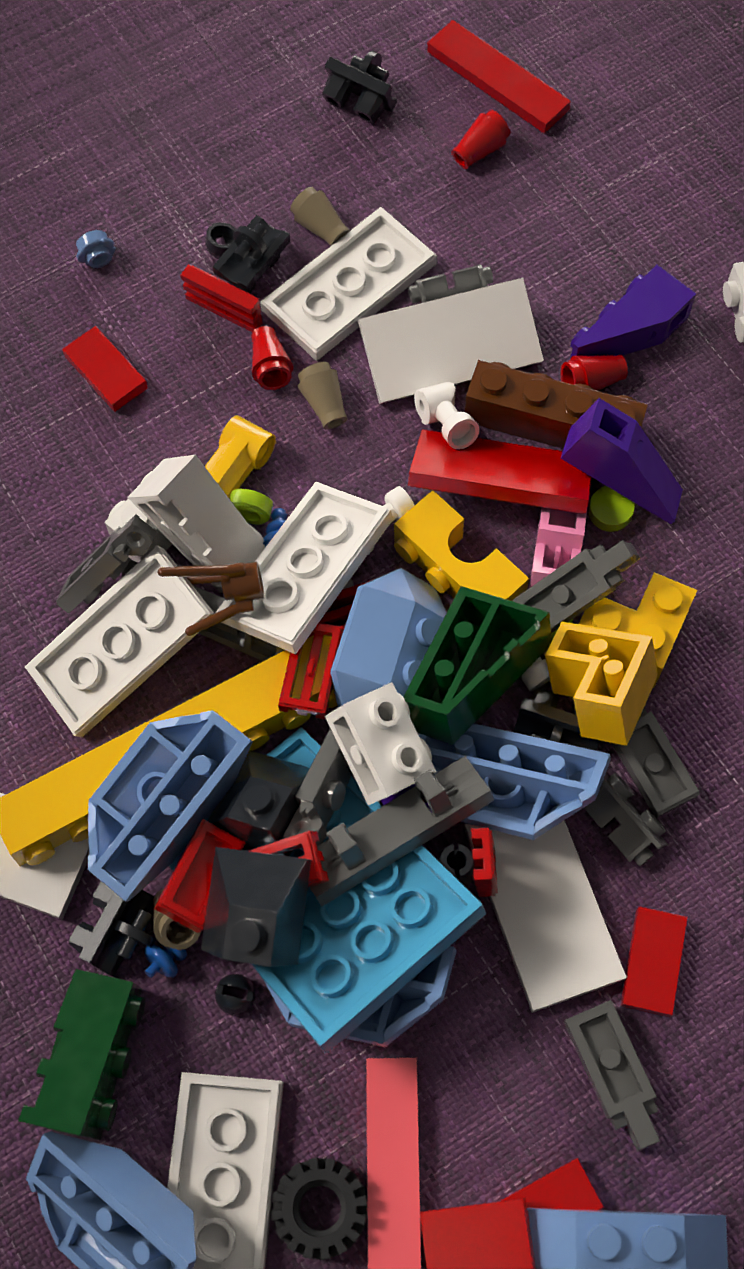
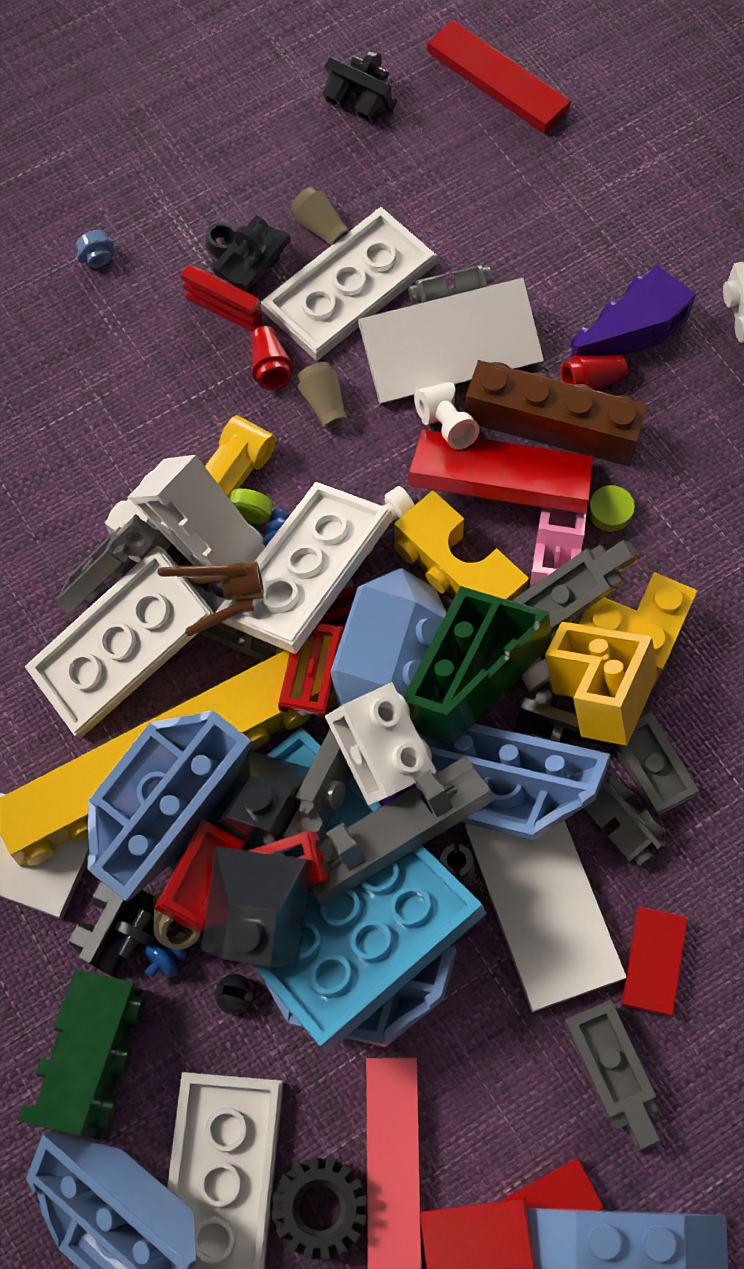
red tile [62,326,148,412] -> none
red cone [451,110,511,169] -> none
red tile [471,828,498,897] -> none
dark purple slope [561,398,683,524] -> none

